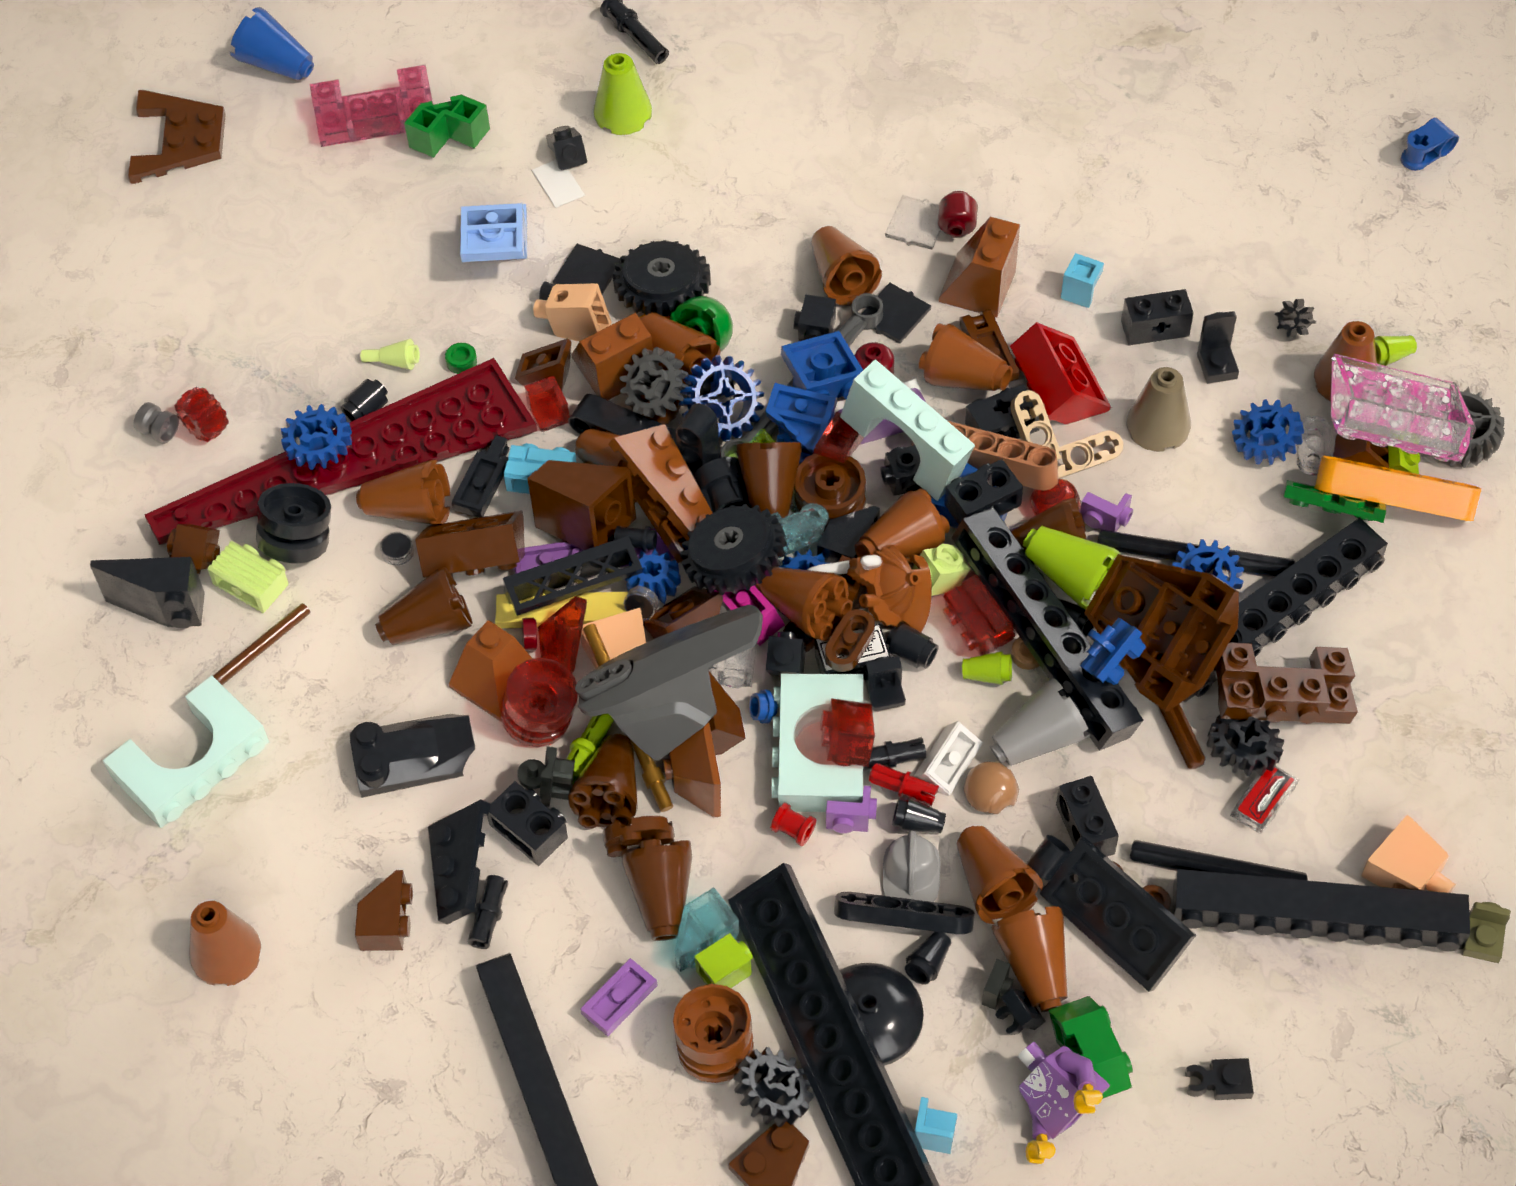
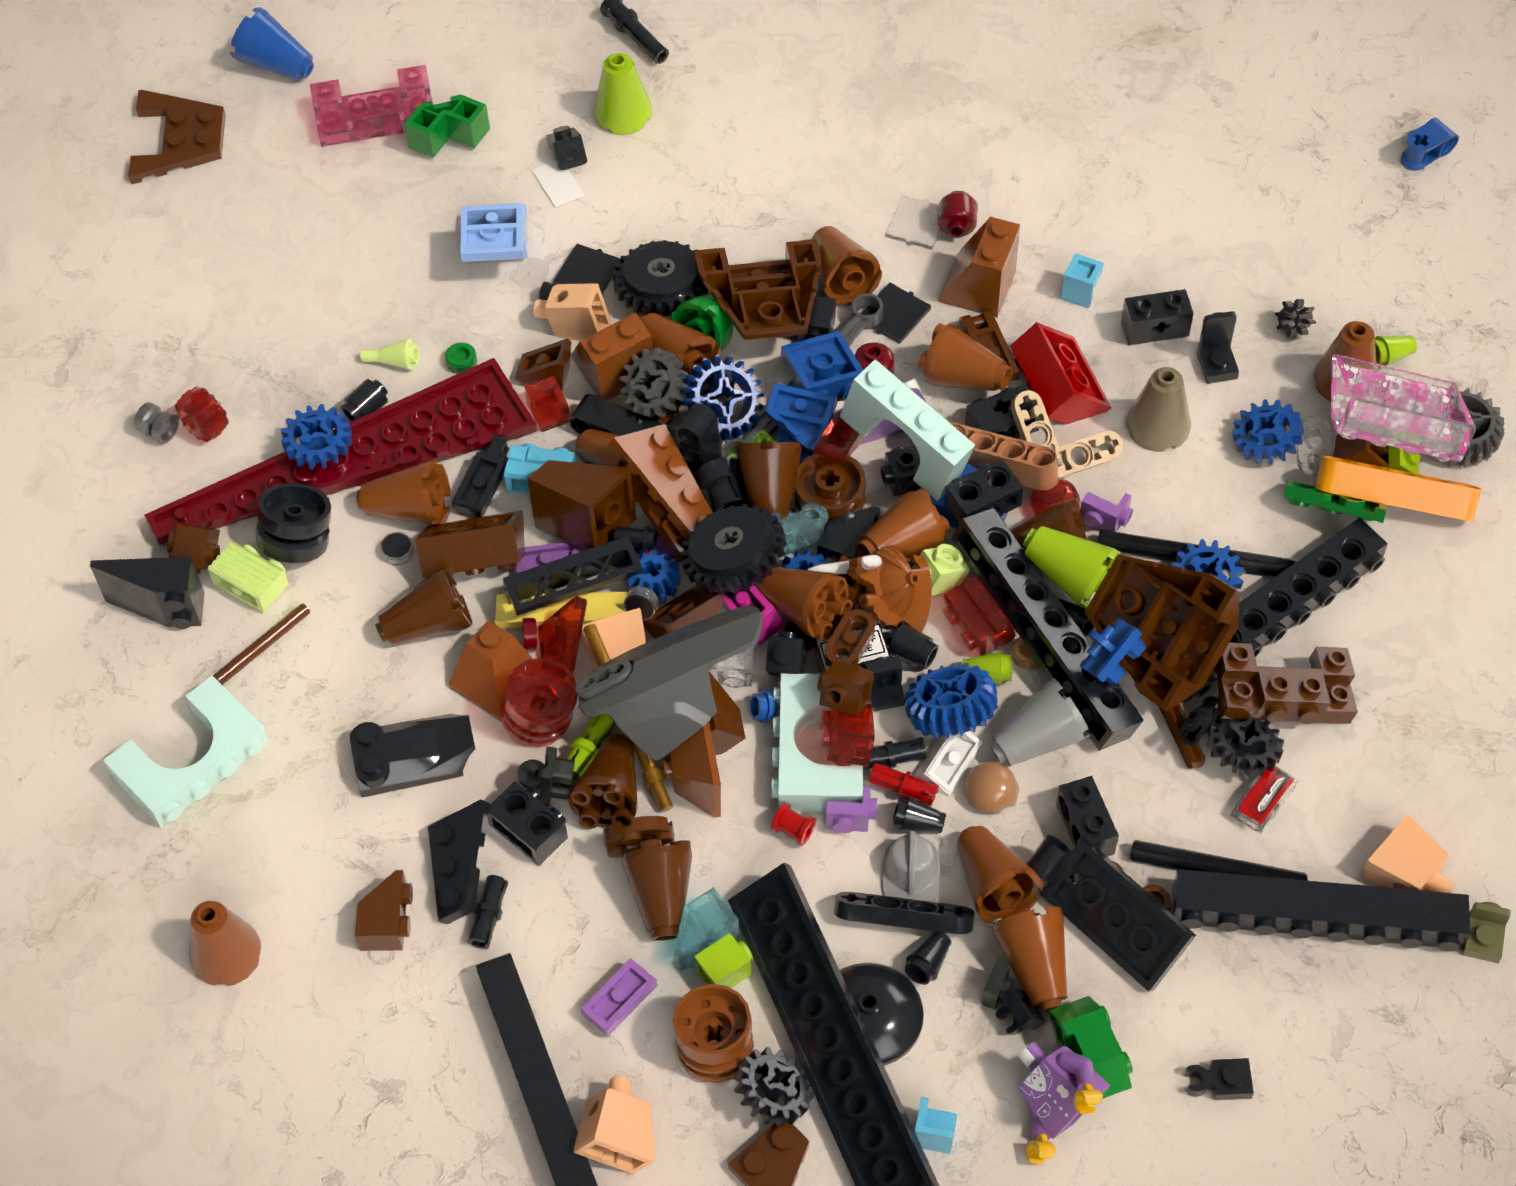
none -> light nougat torso [574,1076,655,1174]
none -> reddish brown wedge [694,239,822,340]
none -> reddish brown brick [817,660,874,716]
none -> blue gear [905,663,998,739]
none -> black pin [1178,696,1220,746]

